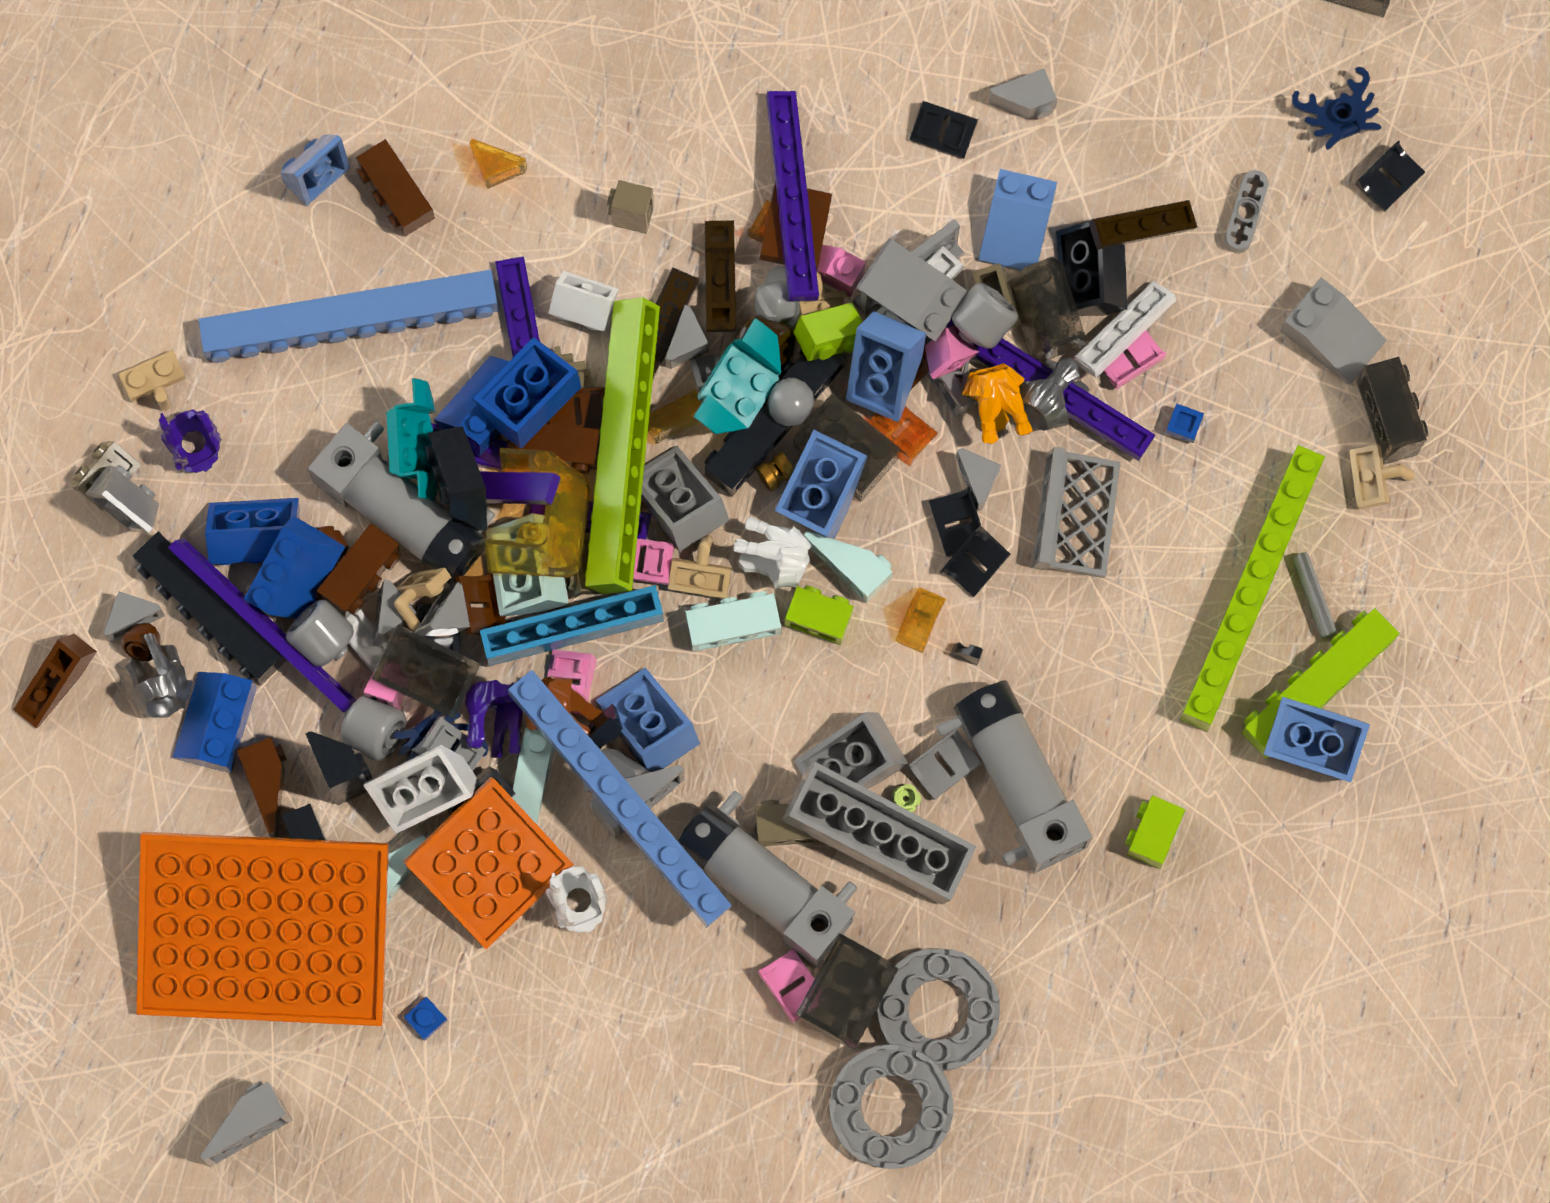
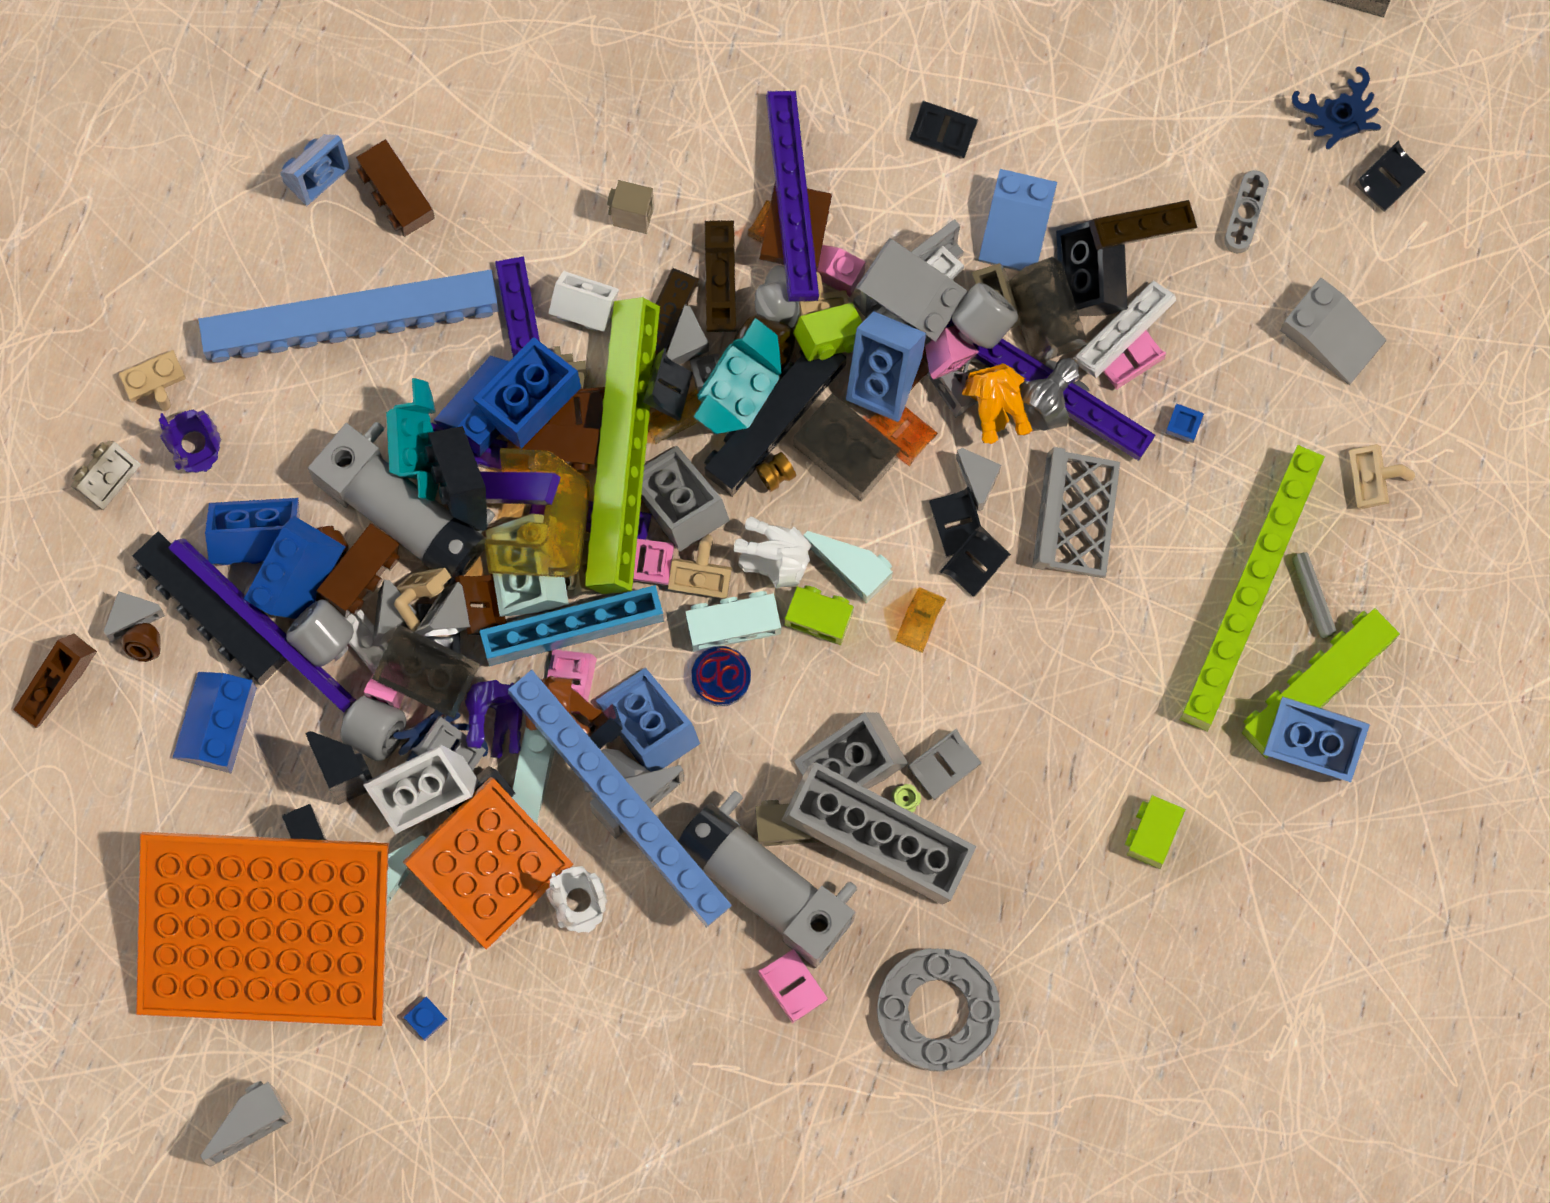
light grey slope [85,465,159,533] -> none
flat silver piece [125,633,193,718] -> none
reddish brown slope [237,737,287,838] -> none
clear yellow slope [469,138,527,189] -> none
light grey hair [767,378,814,427] -> none
medium blue slope [775,430,867,539] -> none
clear smoke slope [795,934,898,1050] -> none
light grey plate [829,1044,953,1169] -> none
light grey piece [937,680,1093,874] -> none
black tile [950,642,983,666] -> none
light grey slope [988,69,1057,119] -> none
clear smoke brick [1356,357,1429,464] -> none
none -> black piece [643,348,693,421]
none -> clear blue tile [691,646,751,707]

